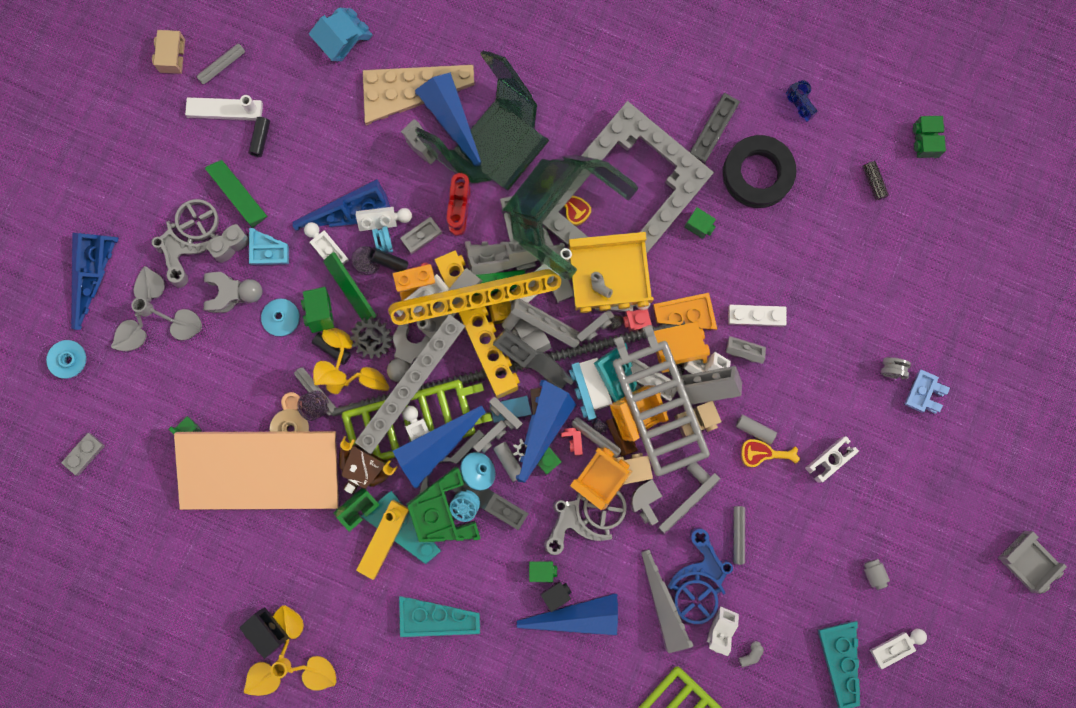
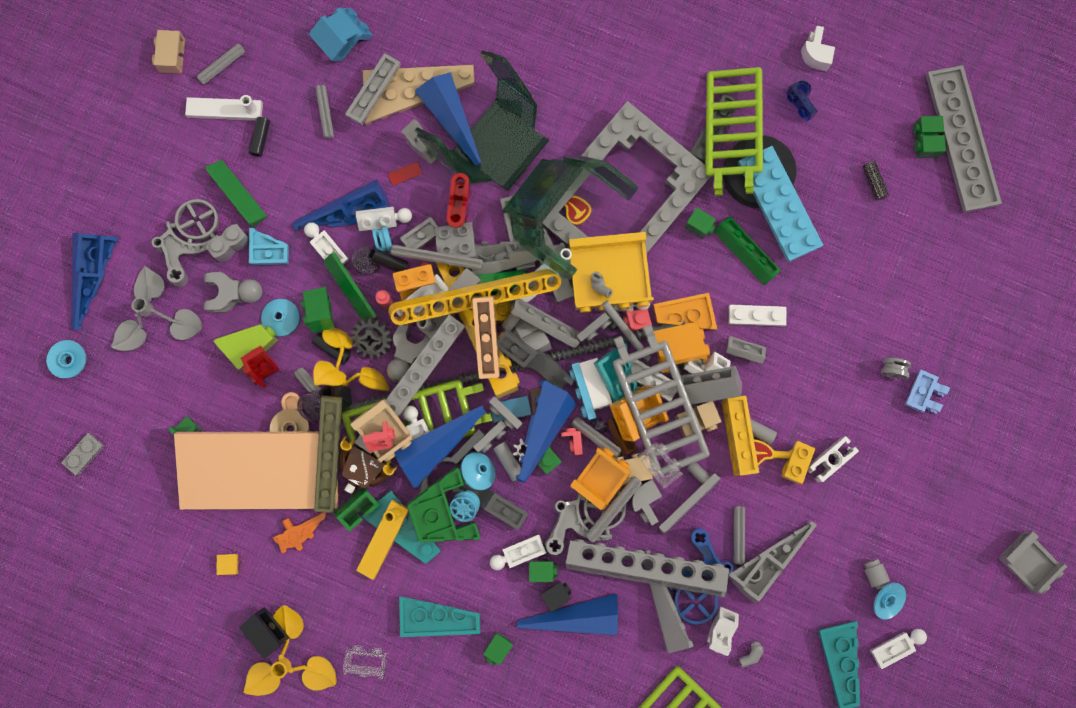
none -> lime slope [213,324,279,371]
none -> yellow tile [216,554,238,575]
none -> red bracket [240,345,279,389]
none -> orange piece [273,512,326,553]
none -> olive tile [314,396,342,513]
none -> light grey axle [315,85,334,139]
none -> black brick [319,385,352,412]
none -> clear window [342,645,388,680]
none -> light grey plate [345,53,401,126]
none -> tan panel [350,398,413,462]
none -> coral bracket [363,421,395,452]
none -> coral cylinder [376,290,393,310]
none -> red sticker [387,162,423,186]
none -> light grey axle [391,245,483,270]
none -> light grey hinge [435,222,476,258]
none -> light nougat brick [473,296,500,379]
none -> green brick [483,632,513,666]
none -> white plate [490,535,547,570]
none -> light grey brick [566,539,729,597]
none -> light grey axle [586,476,642,543]
none -> light grey bar [602,301,651,362]
none -> clear window [637,441,682,489]
none -> lime bar [705,67,763,196]
none -> green slope [714,216,781,285]
none -> yellow fence [721,396,759,477]
none -> light grey wedge [728,521,817,605]
none -> medium azure plate [738,146,823,262]
none -> yellow plate [781,441,815,485]
none -> white brick [801,26,835,72]
none -> medium azure dish [874,583,906,619]
none -> light grey plate [925,65,1002,213]

